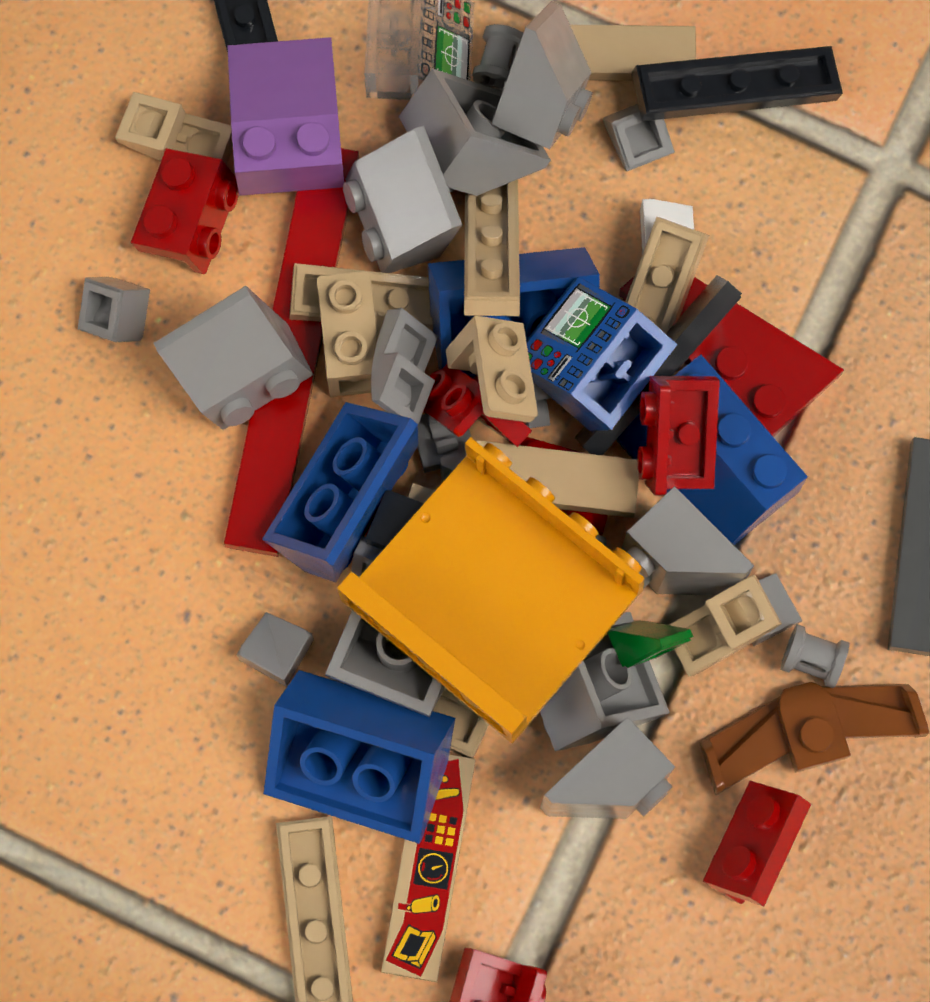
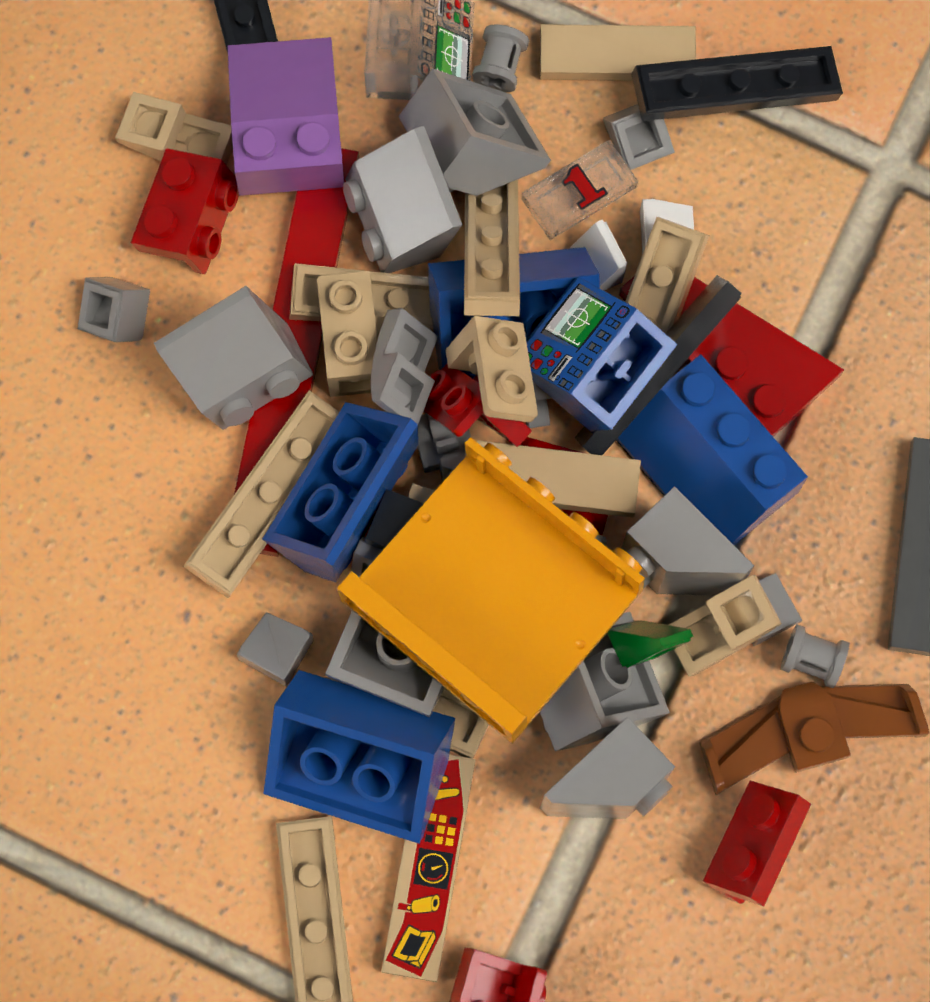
light grey slope [491,1,593,149] -> none
red bracket [637,376,720,496] -> none
none -> tan tile [183,390,339,598]
none -> clear tile [521,140,638,240]
none -> white slope [570,219,627,291]

